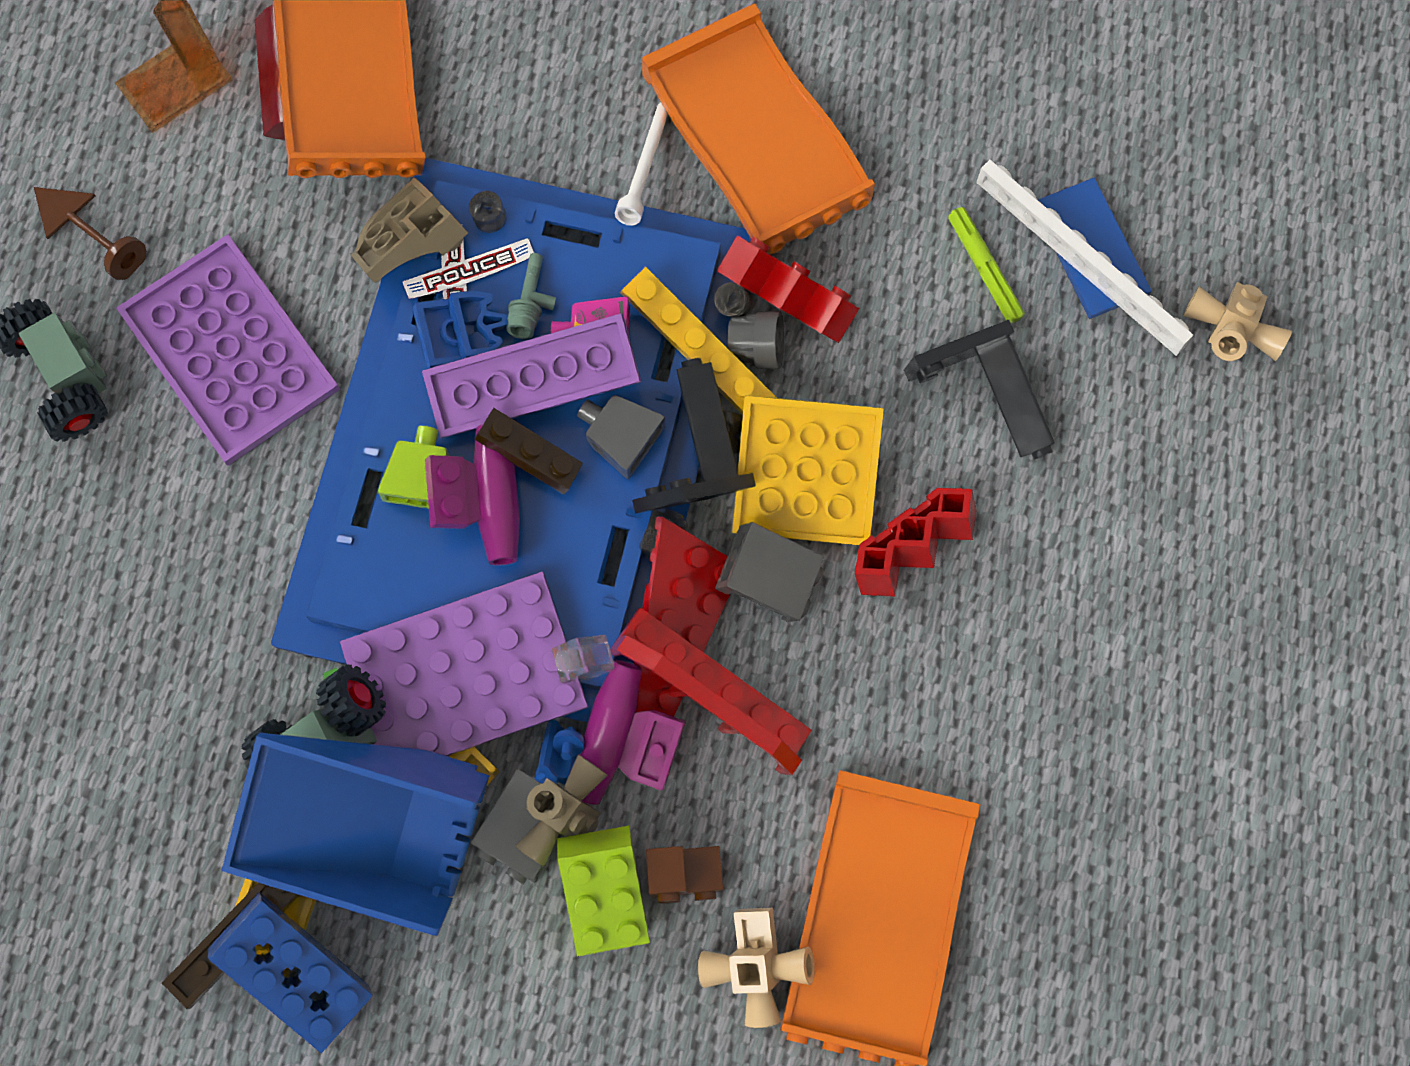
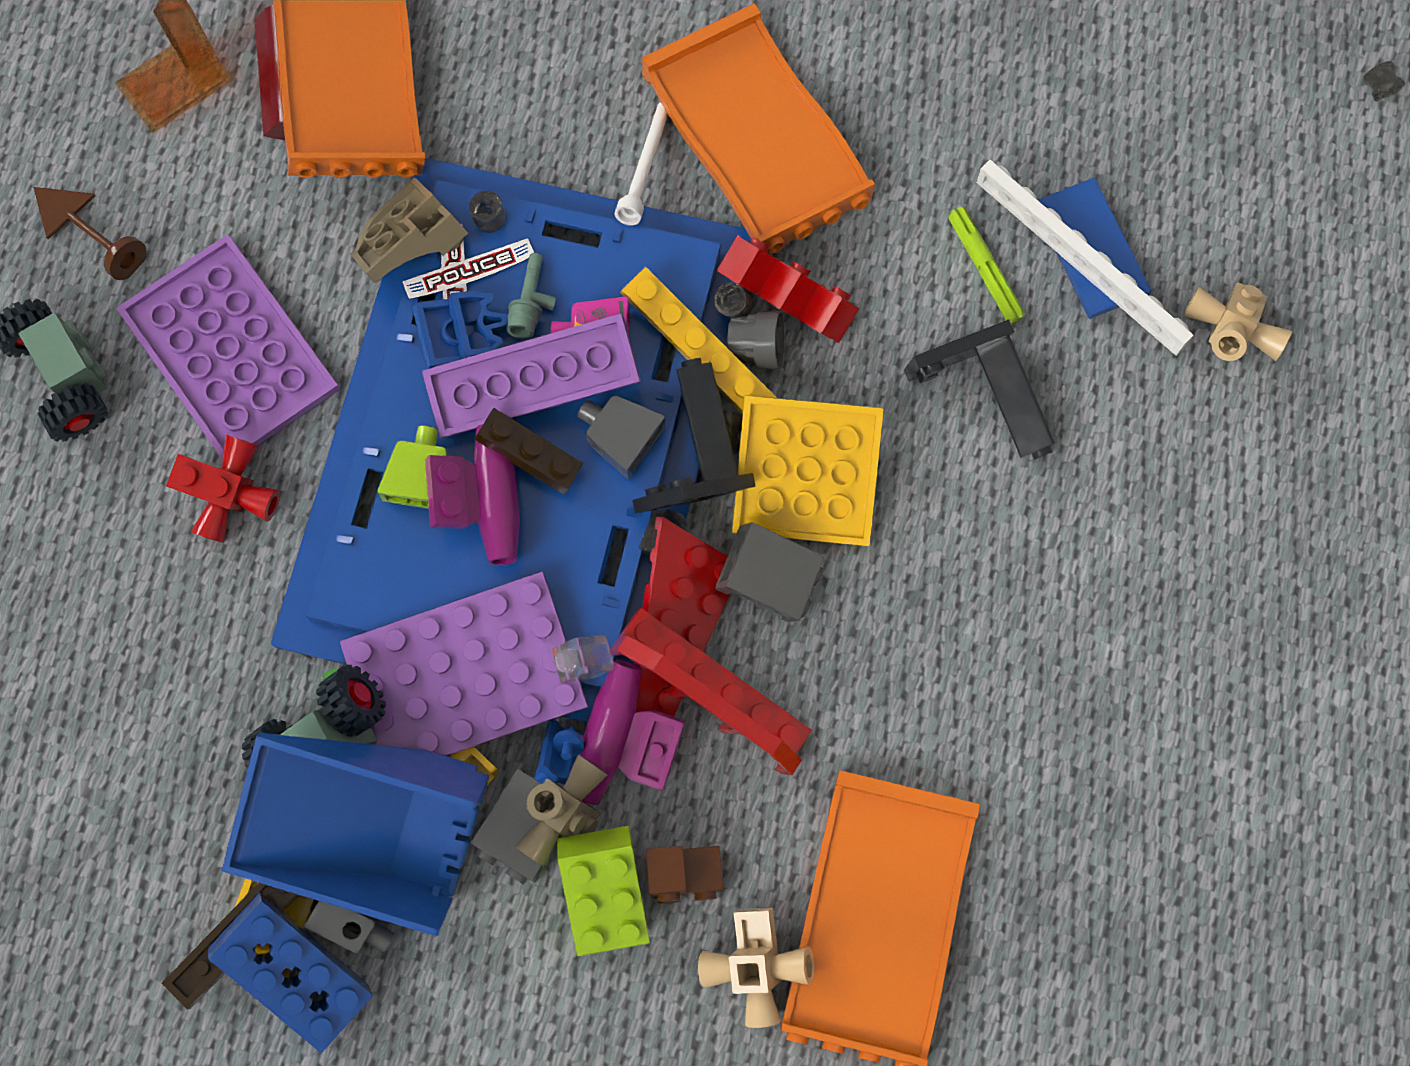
red brick [855,488,977,597] -> none
none -> red brick [166,434,280,543]
none -> dark grey torso [304,901,395,953]
none -> clear smoke wheel [1363,61,1405,102]

